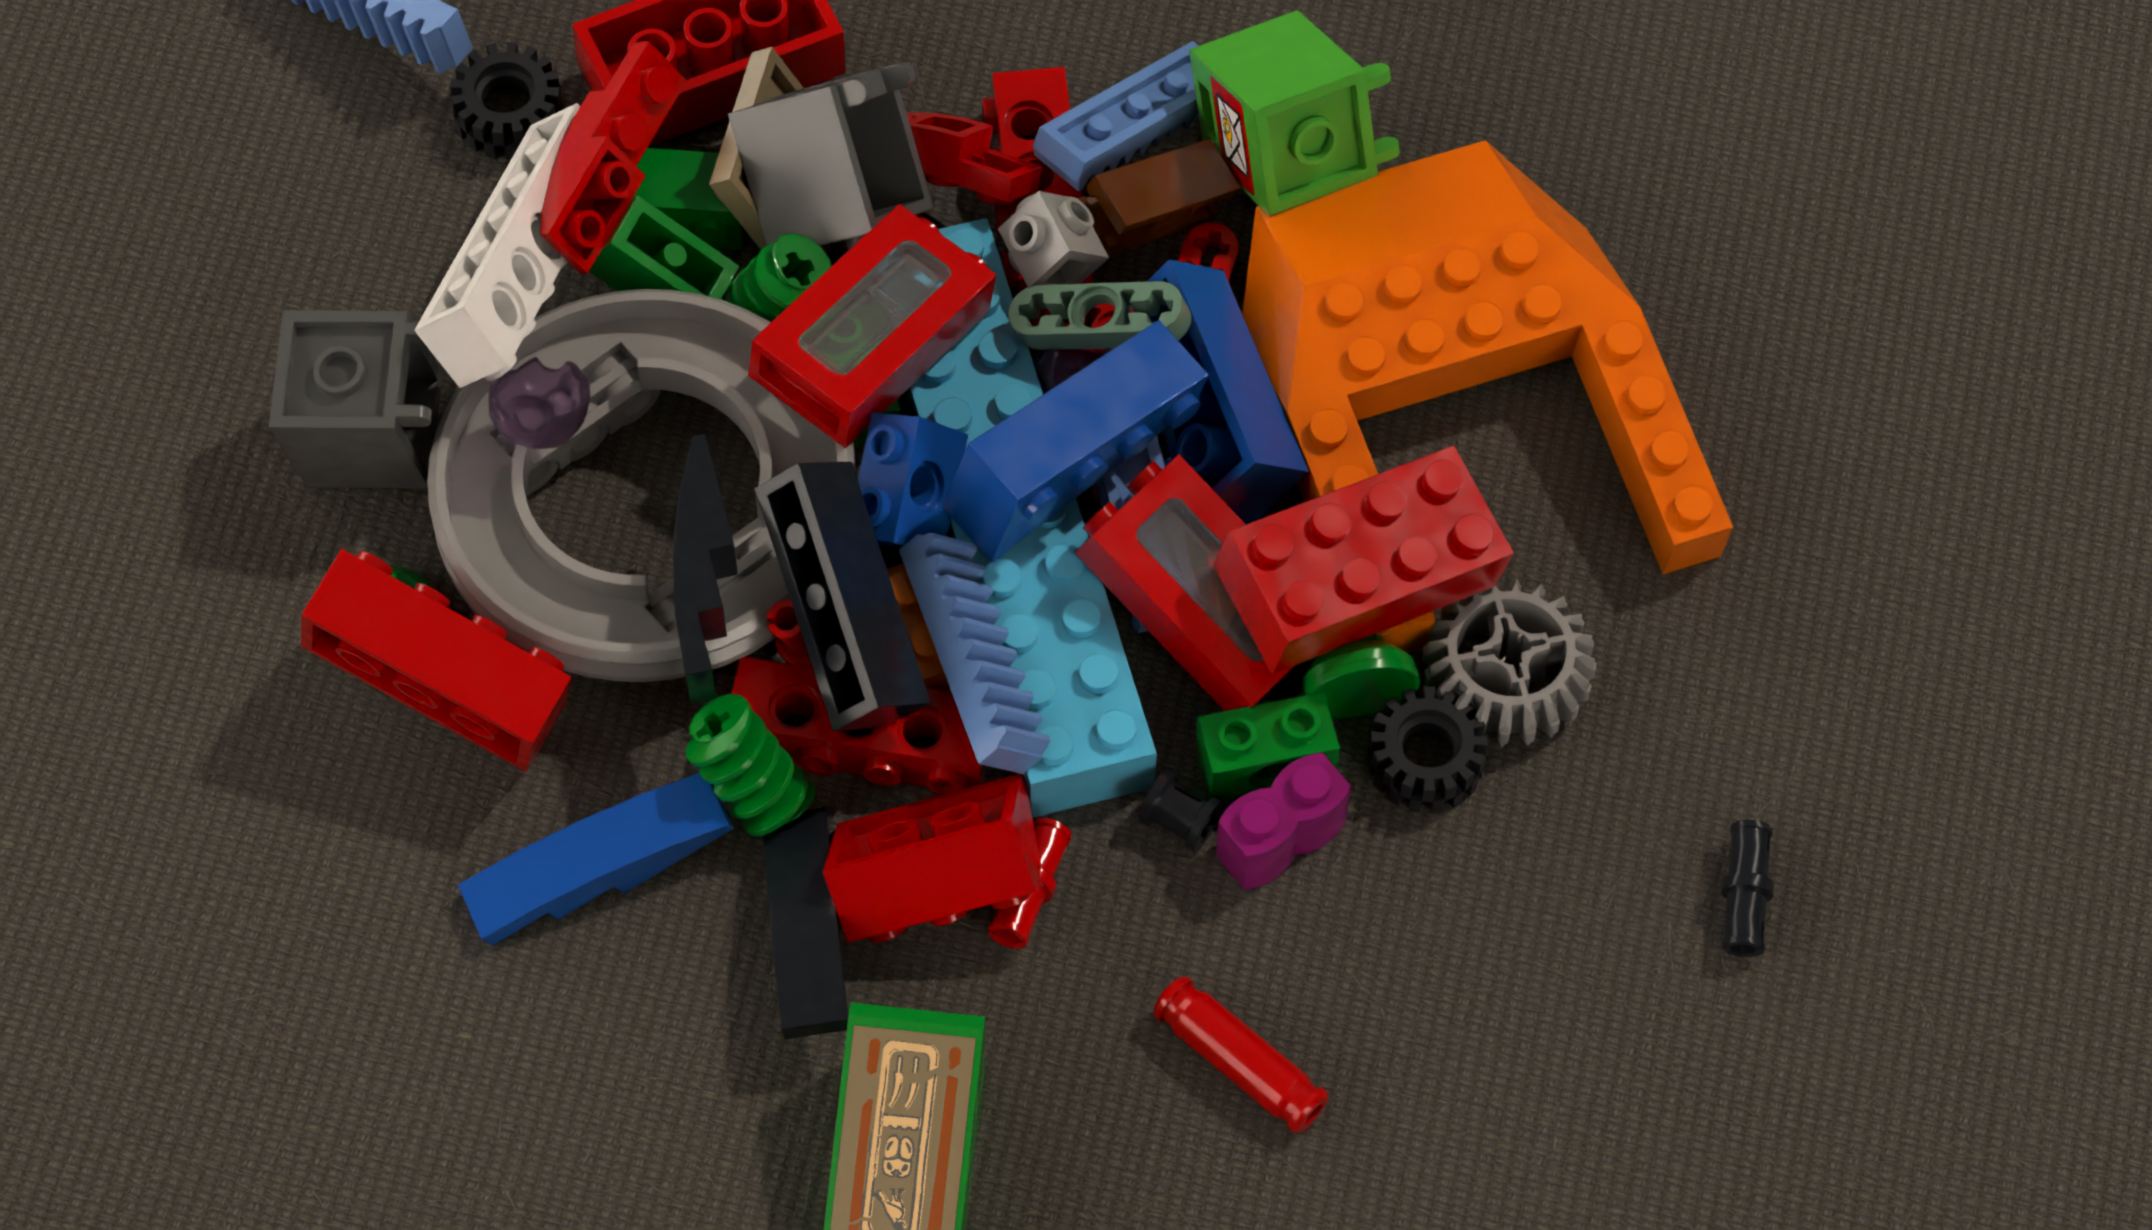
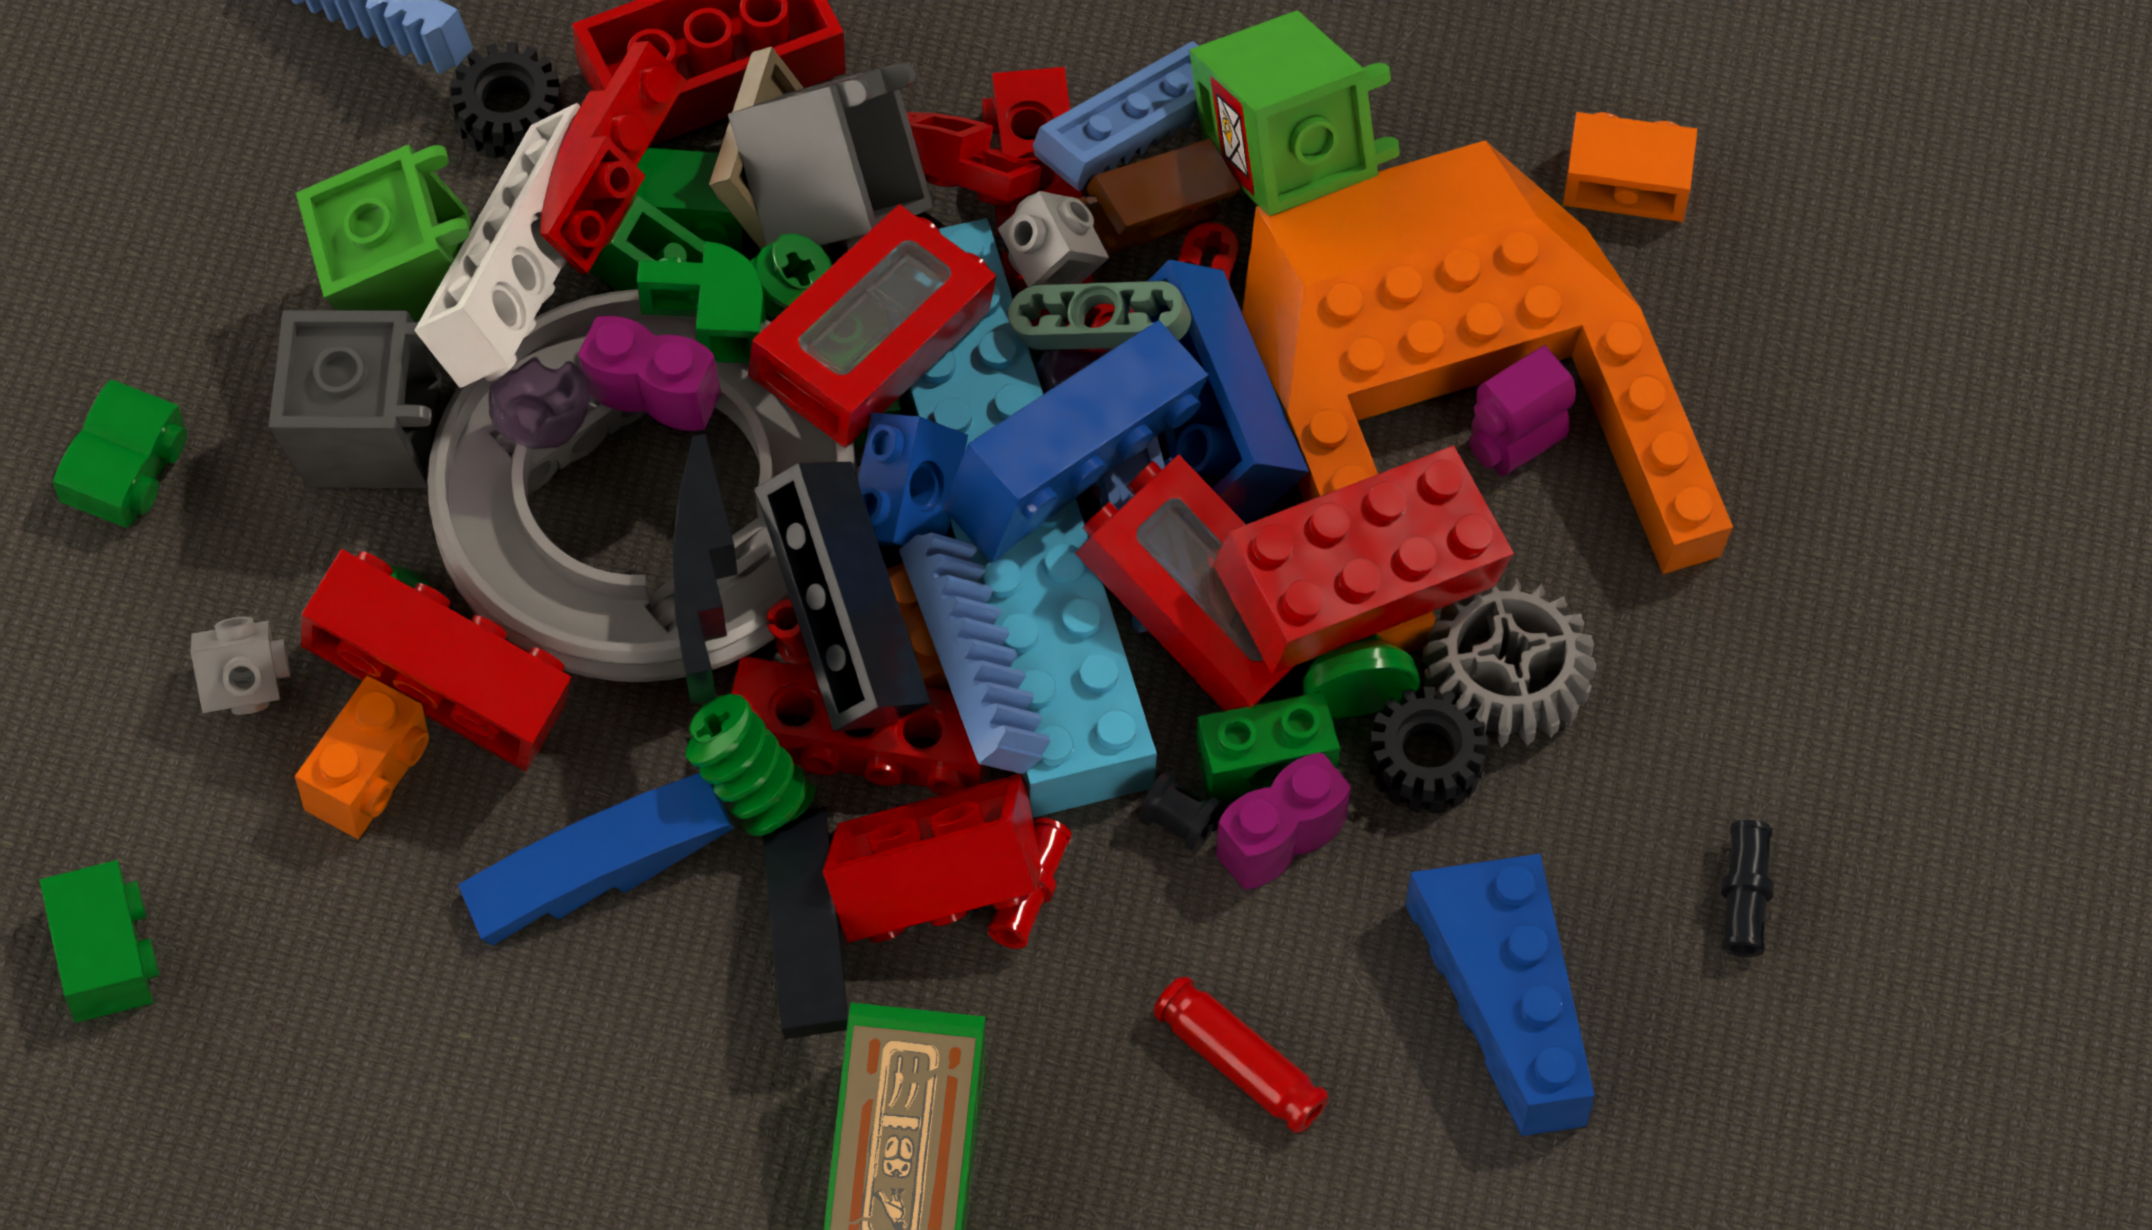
none -> green brick [39,860,160,1023]
none -> green brick [53,379,187,528]
none -> light grey brick [191,616,290,715]
none -> orange brick [295,675,430,840]
none -> bright green container [296,144,472,322]
none -> magenta brick [578,316,722,431]
none -> green brick [637,241,766,364]
none -> blue wedge [1405,854,1595,1136]
none -> magenta brick [1469,345,1576,477]
none -> orange brick [1562,112,1698,222]

